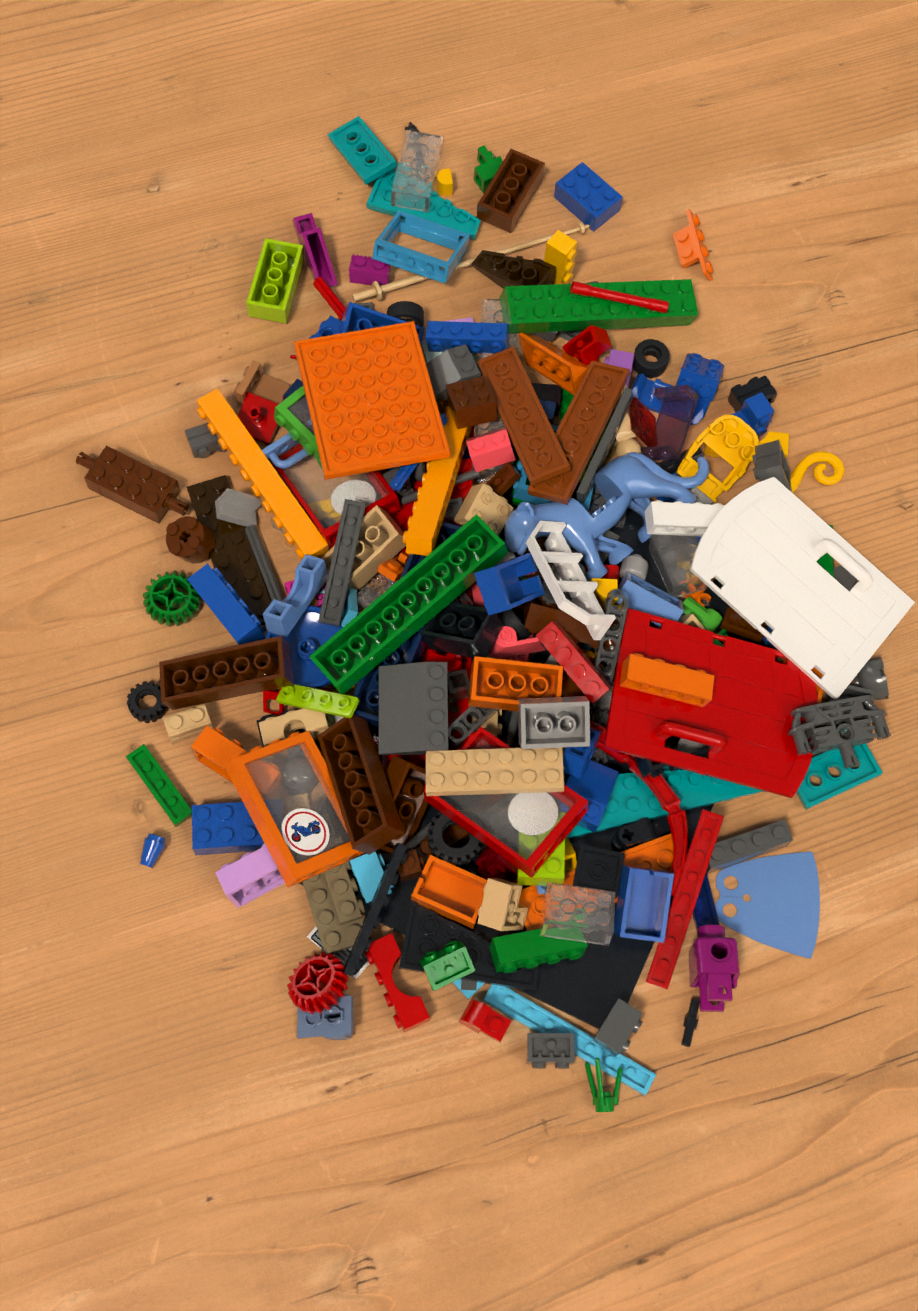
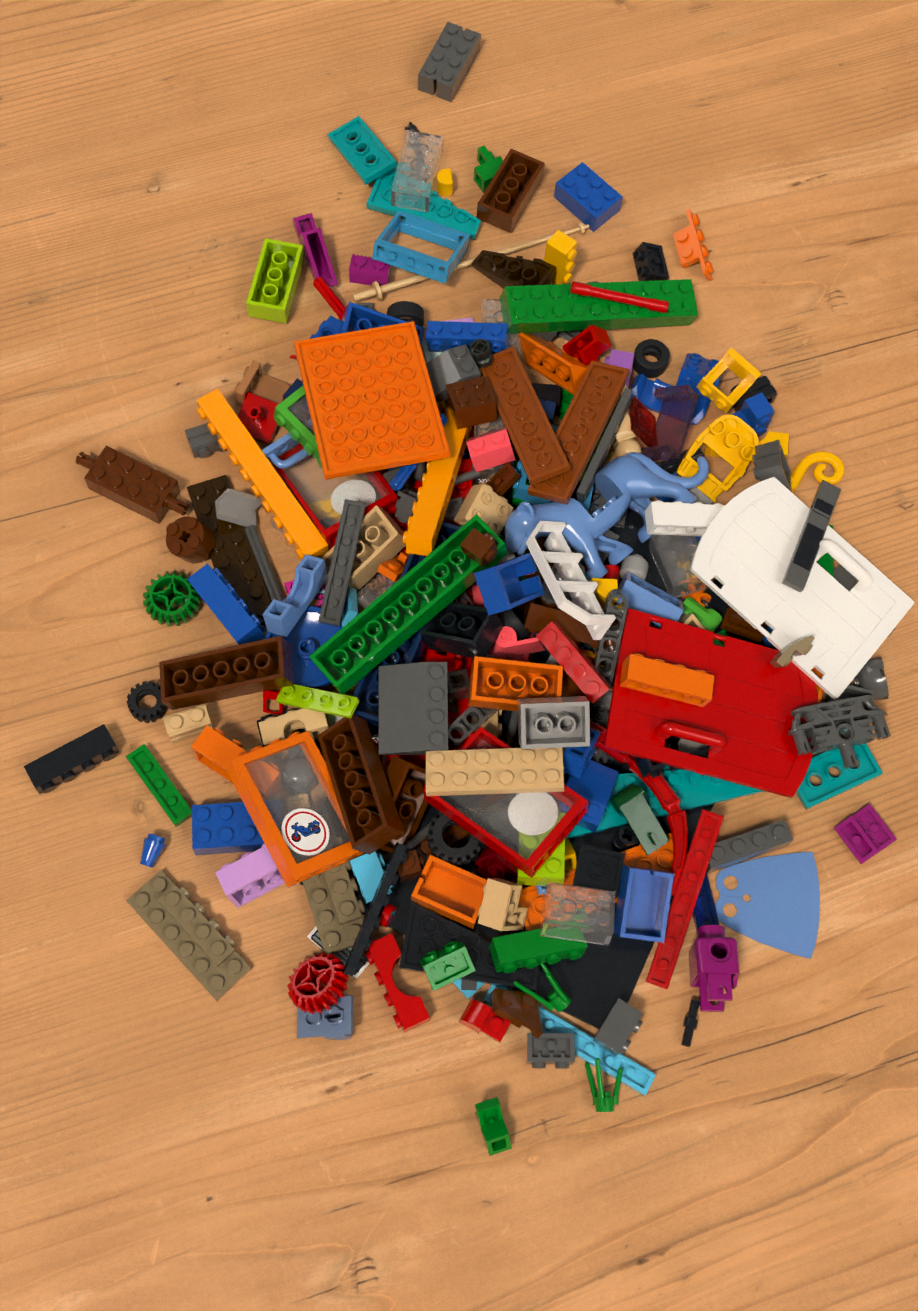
none -> black brick [24,724,119,794]
none -> dark tan plate [126,870,251,1001]
none -> red tile [379,904,397,928]
none -> dark grey brick [395,488,418,523]
none -> dark grey piece [418,22,481,102]
none -> reddish brown brick [460,528,497,567]
none -> pearl dark grey wheel [470,339,493,368]
none -> green brick [475,1097,512,1156]
none -> reddish brown wing [491,988,543,1038]
none -> green plant [513,963,571,1012]
none -> door [610,783,669,855]
none -> black bracket [633,242,669,281]
none -> yellow panel [696,347,762,413]
none -> dark tan slope [769,635,815,668]
none -> tile [782,480,841,593]
none -> magenta slope [834,804,897,864]

